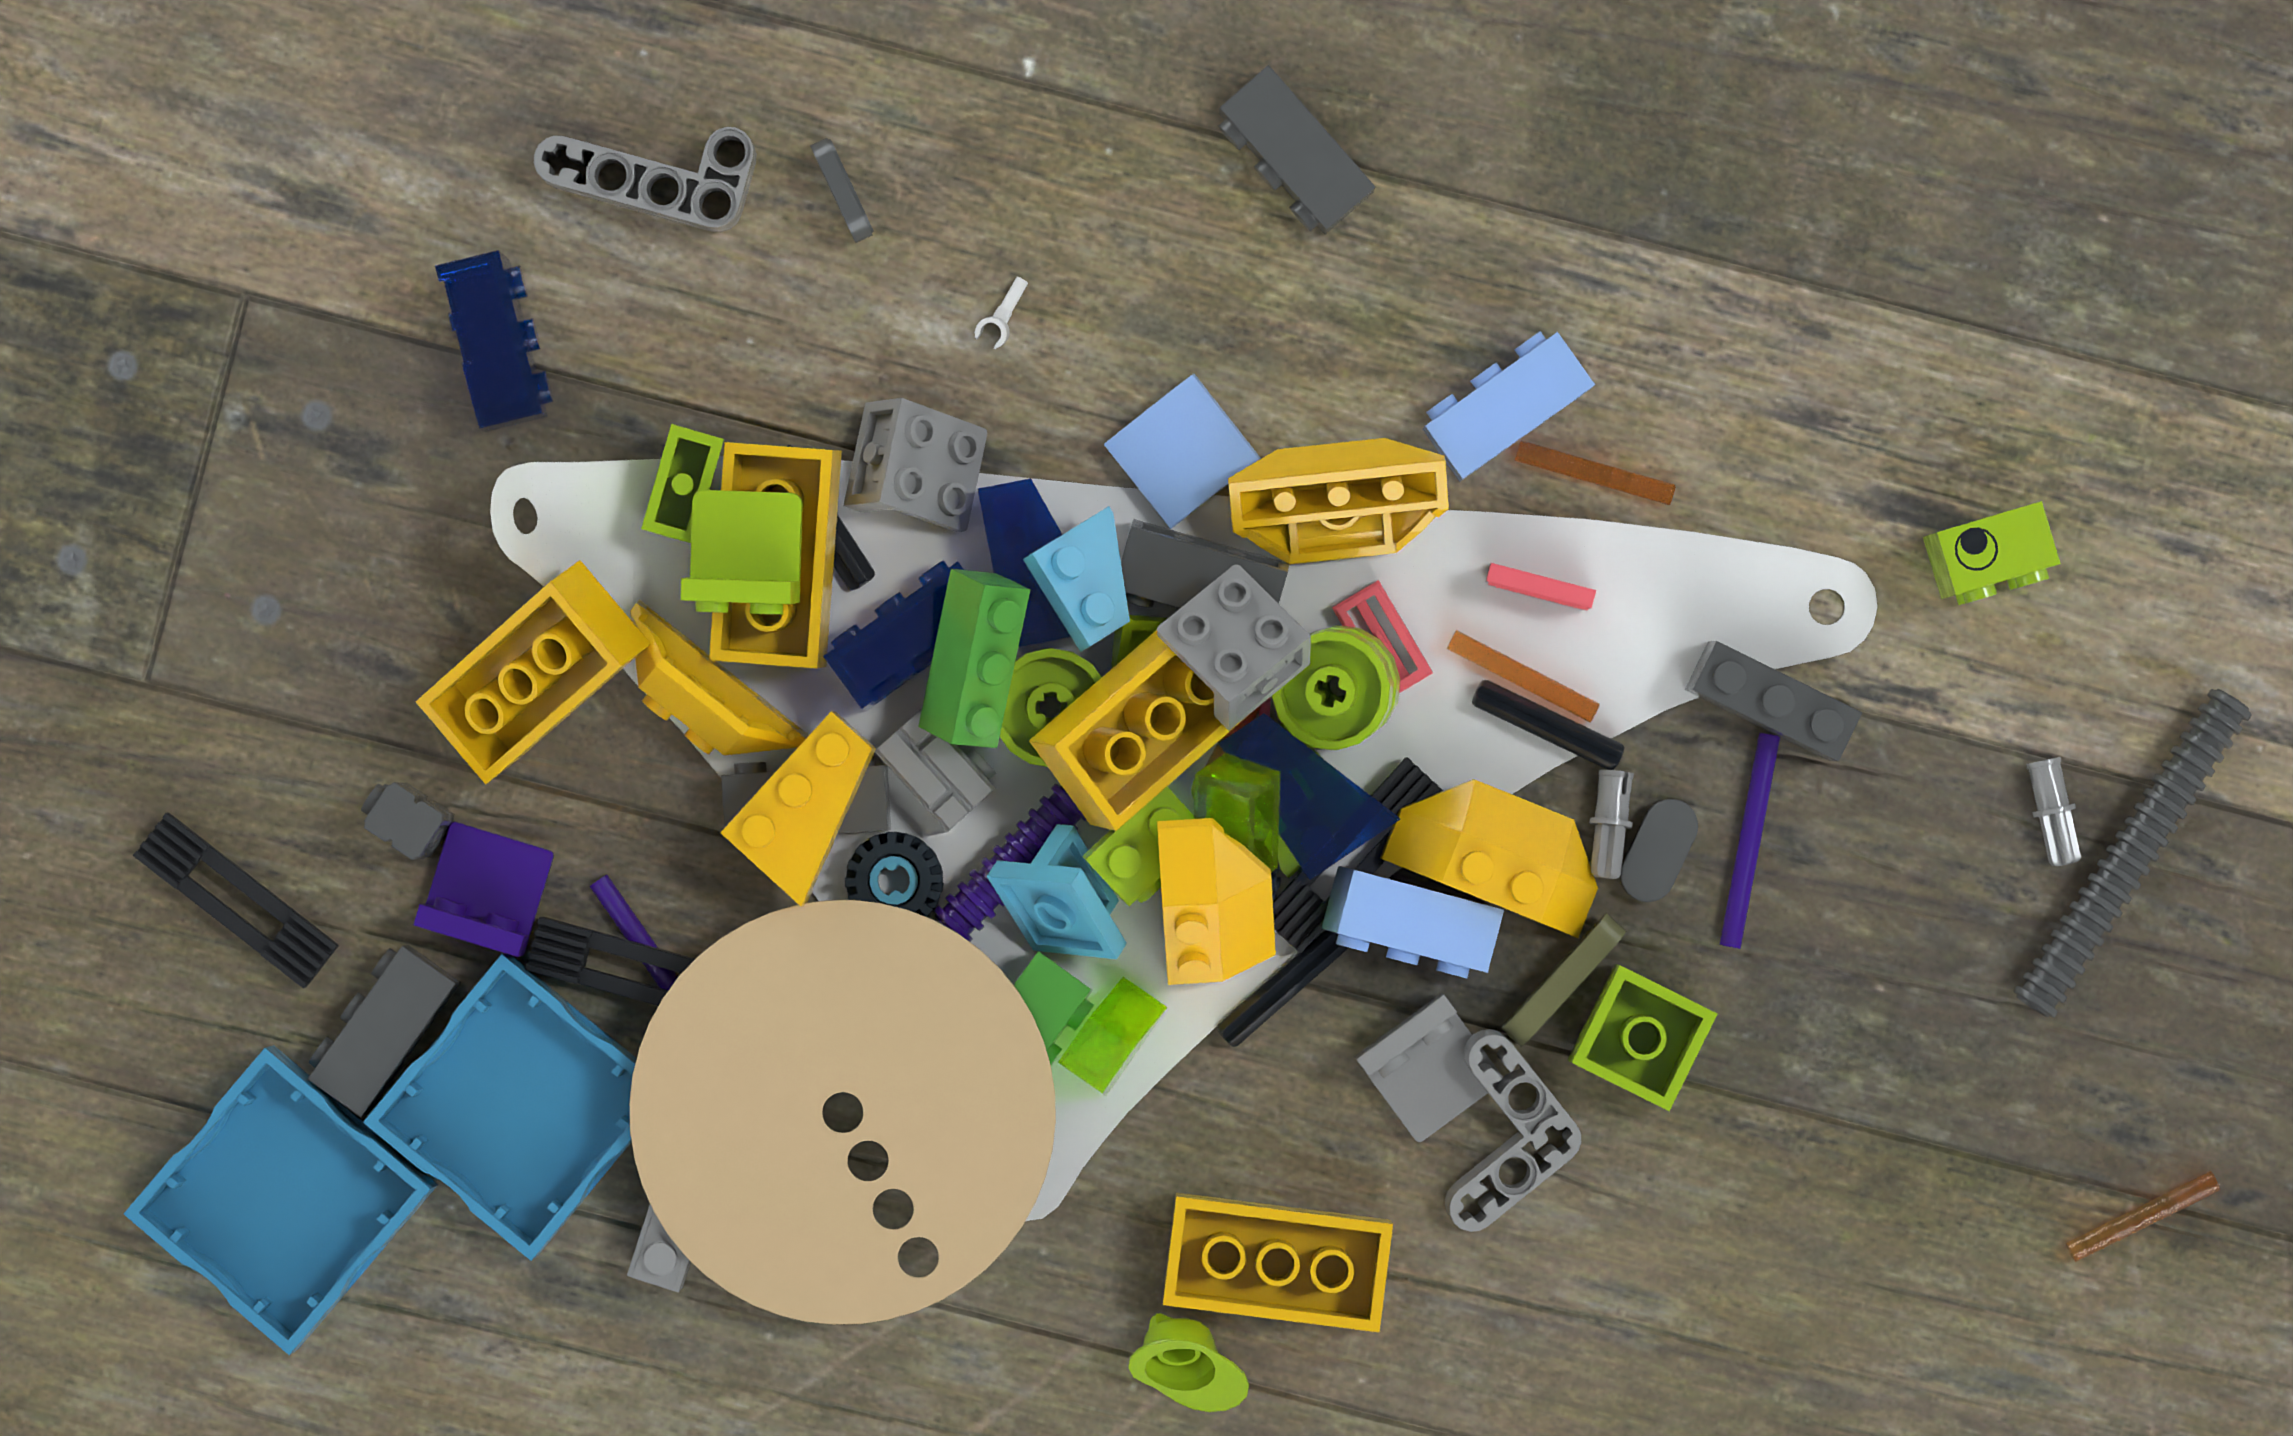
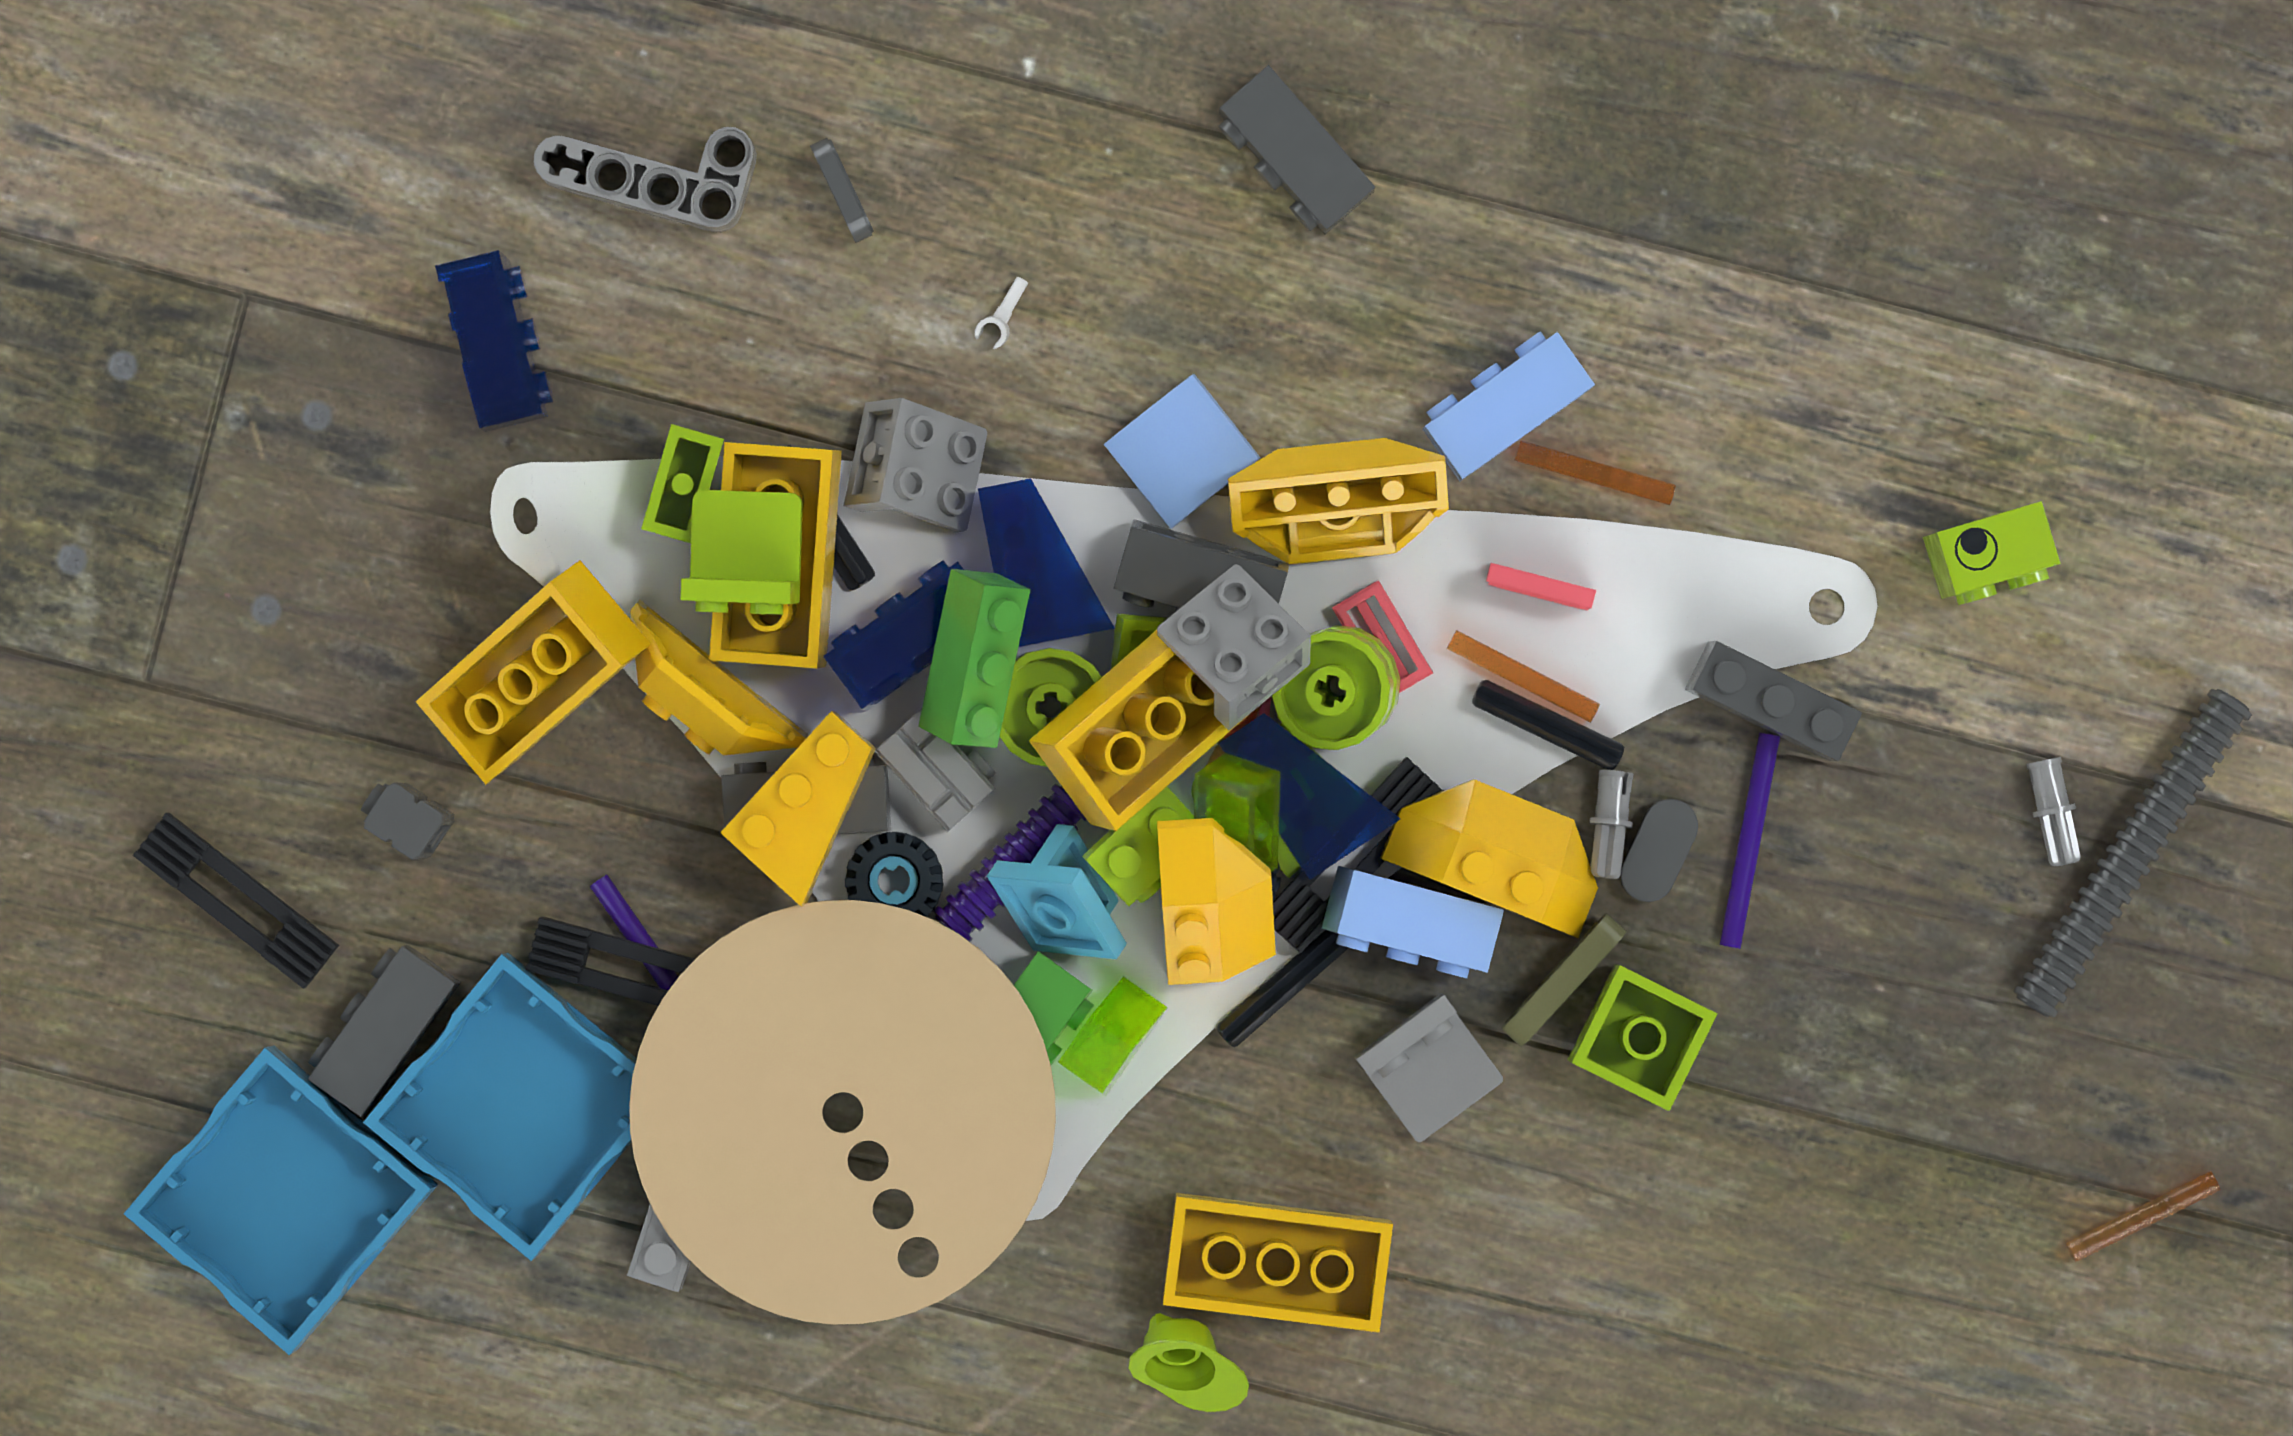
dark purple bracket [413,822,554,957] -> none
medium azure wing [1023,506,1130,652] -> none
light grey beam [1445,1029,1581,1232] -> none

